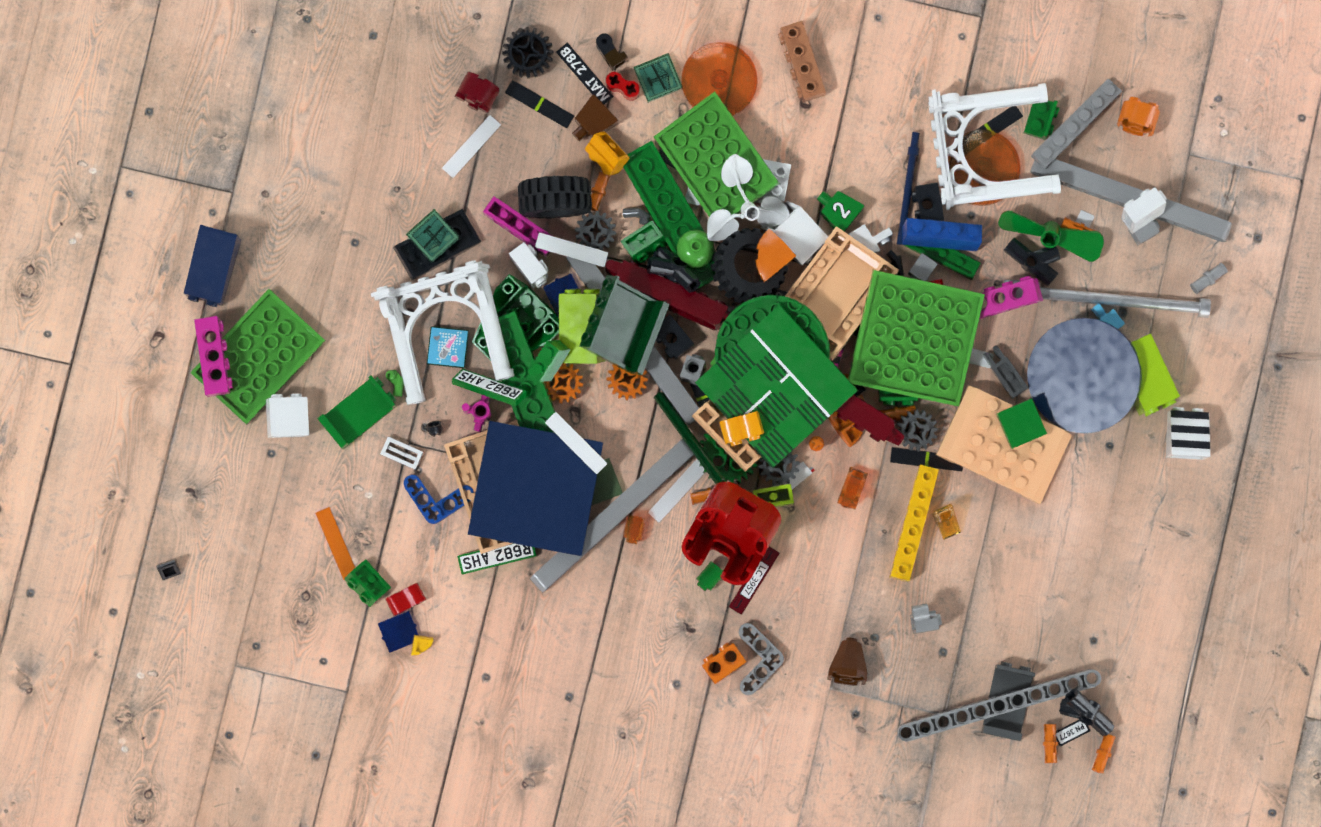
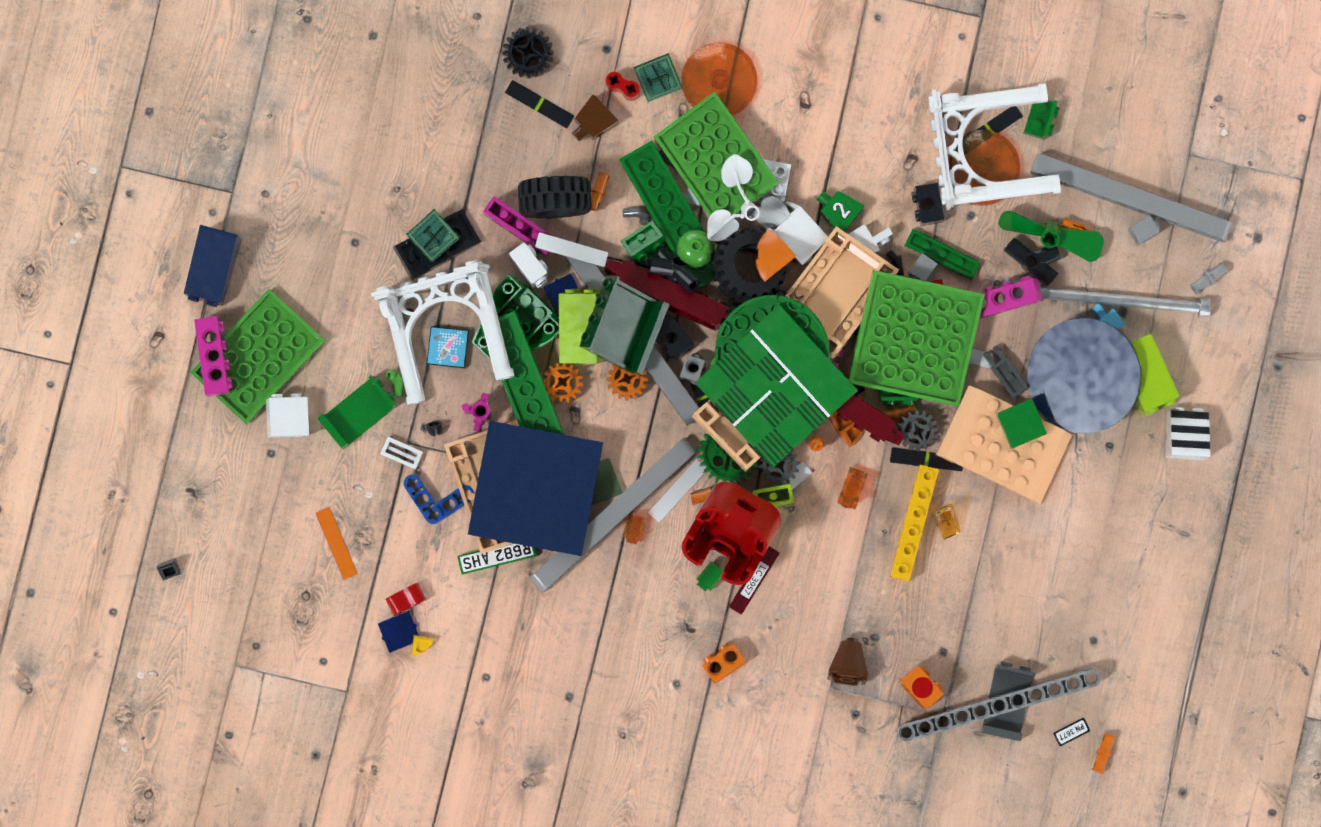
green bracket [344,559,391,607] -> none
white sticker [442,115,501,178] -> none
tile [452,368,527,406] -> none
dark red brick [455,72,500,113] -> none
green brick [528,340,570,382] -> none
white sticker [545,412,607,474] -> none
black sticker [556,43,614,105] -> none
dark grey gear [575,211,616,251] -> none
light orange brick [585,131,629,176] -> none
leg [596,33,628,71] -> none
dark green axle [654,392,725,484] -> none
light orange brick [719,411,764,446] -> none
light grey beam [738,623,784,695] -> none
nougat brick [778,21,826,102] -> none
dark blue bar [897,132,920,246] -> none
blue brick [902,218,982,251] -> none
light grey hinge [910,604,942,634] -> none
light grey plate [1031,79,1122,169] -> none
orange pin [1043,724,1058,763] -> none
black piece [1059,689,1114,736] -> none
white sticker [1075,210,1094,228] -> none
orange brick [1117,97,1160,137] -> none
white brick [1121,187,1167,234] -> none
none -> orange brick [898,665,944,710]

